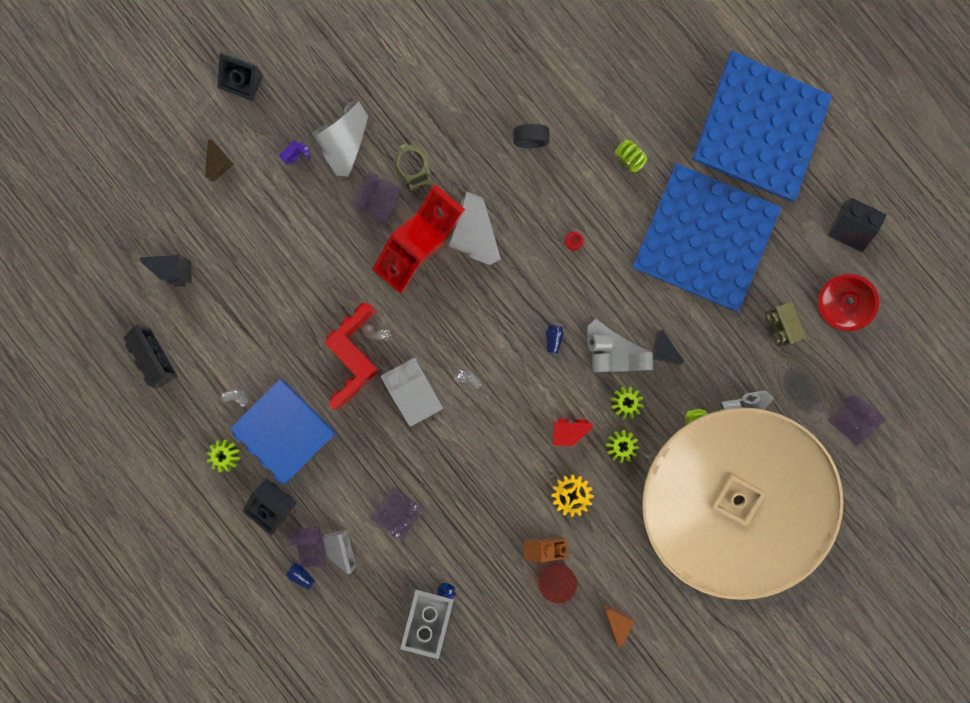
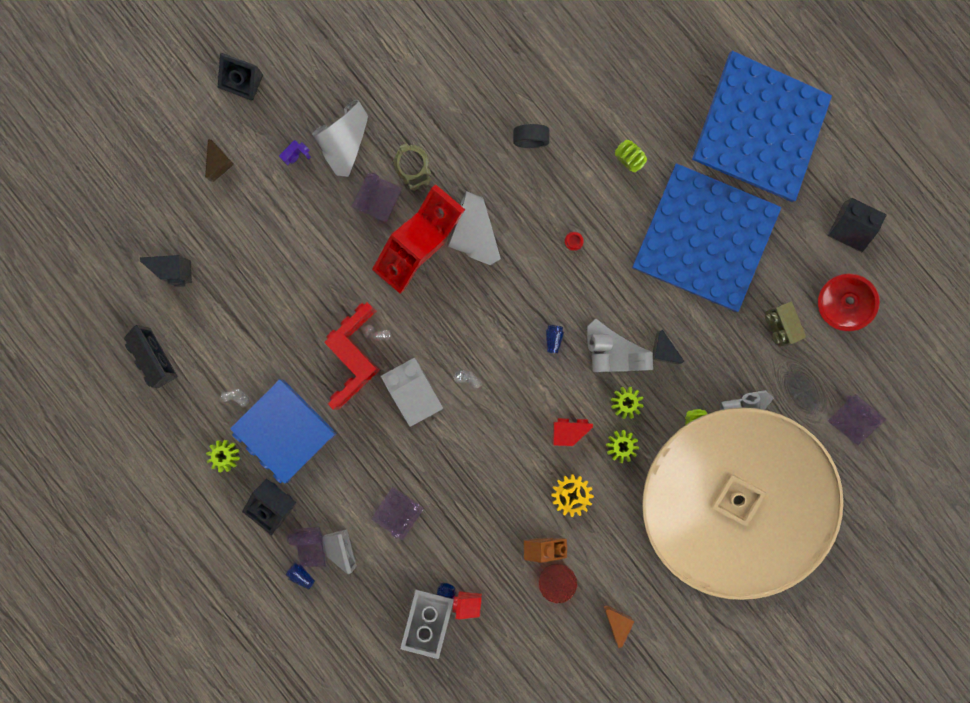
none -> red slope [452,591,482,619]

